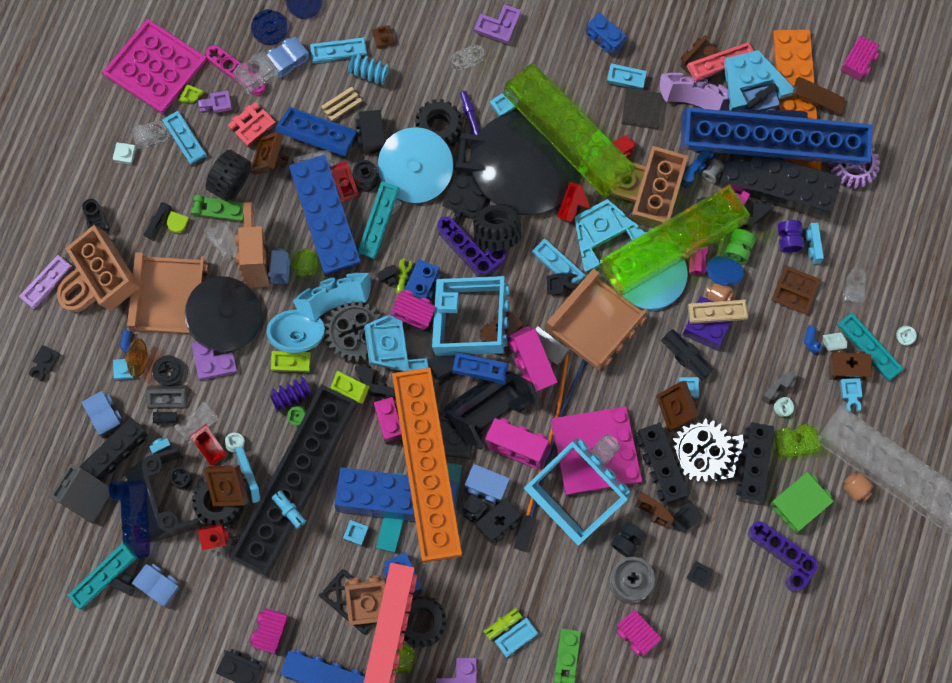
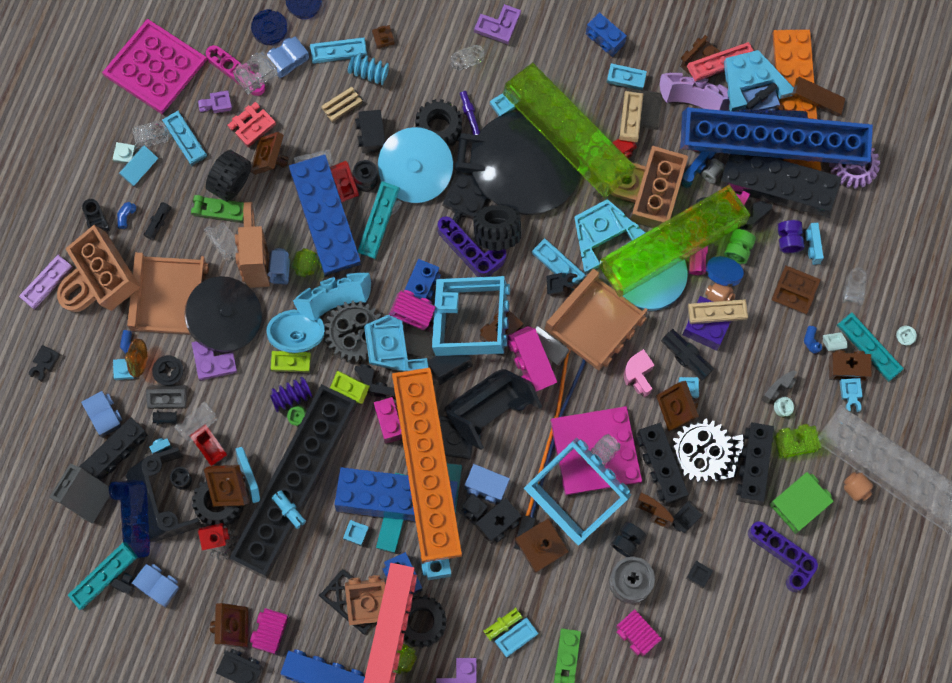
lime tile [167,211,190,234] -> none
lime tile [179,84,204,104] -> none
light aqua tile [225,433,245,452] -> none
blue tile [275,107,358,156] -> none
black tile [375,265,397,286] -> none
lime piece [395,258,412,294] -> none
blue plate [452,353,509,385] -> none
dark pink brick [485,418,551,471] -> none
red slope [557,182,590,222] -> none
dark pink brick [840,35,879,81] -> none
none -> blue arm [117,202,136,229]
none -> medium azure tile [119,145,158,186]
none -> reddish brown tile [210,603,249,648]
none -> medium azure brick [421,559,451,580]
none -> reddish brown tile [514,518,569,573]
none -> tan tile [619,91,643,142]
none -> bright pink brick [624,349,654,397]

